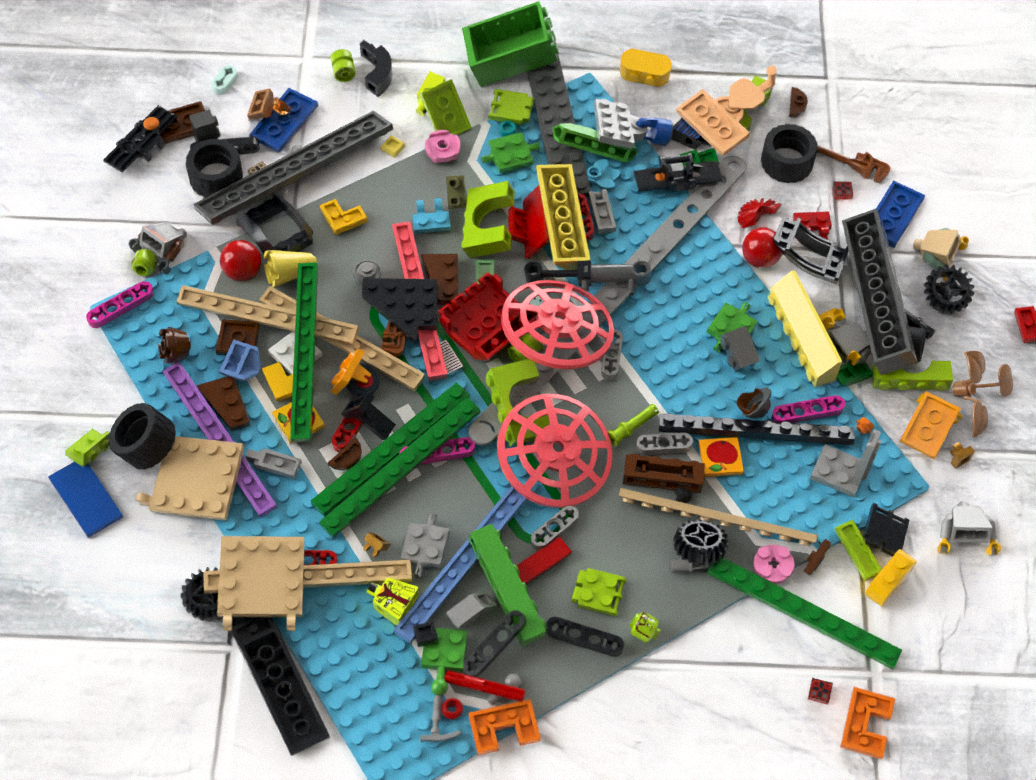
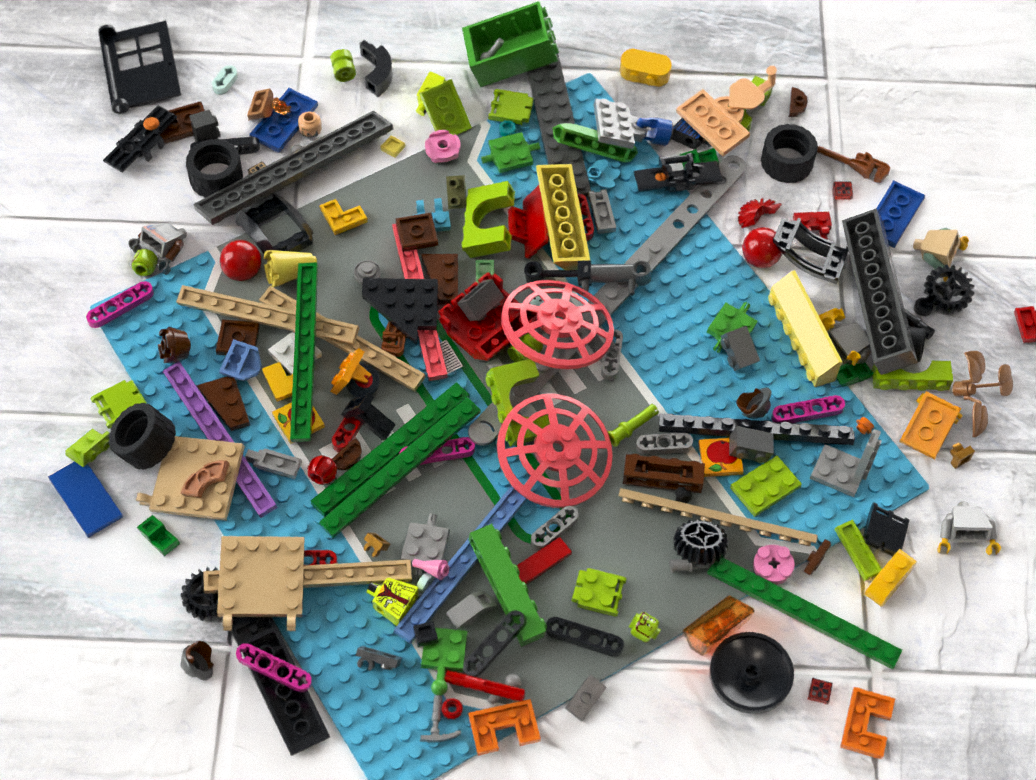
none -> lime plate [90,380,147,429]
none -> black door [98,20,182,114]
none -> green slope [137,515,180,557]
none -> nougat tile [180,460,229,498]
none -> dark grey piece [180,641,214,681]
none -> dark pink beam [236,643,312,692]
none -> light nougat head [298,112,322,138]
none -> red piece [307,455,337,485]
none -> flat silver plate [356,646,402,671]
none -> reddish brown tile [395,212,438,252]
none -> bright pink cone [412,559,449,580]
none -> light aqua tile [417,573,435,594]
none -> dark grey piece [457,279,504,321]
none -> light grey bar [480,38,504,60]
none -> flat silver plate [565,674,607,721]
none -> clear orange slope [682,595,755,656]
none -> black dish [709,632,794,714]
none -> dark grey piece [729,426,774,463]
none -> lime plate [730,455,802,517]
none -> black tile [914,297,933,316]

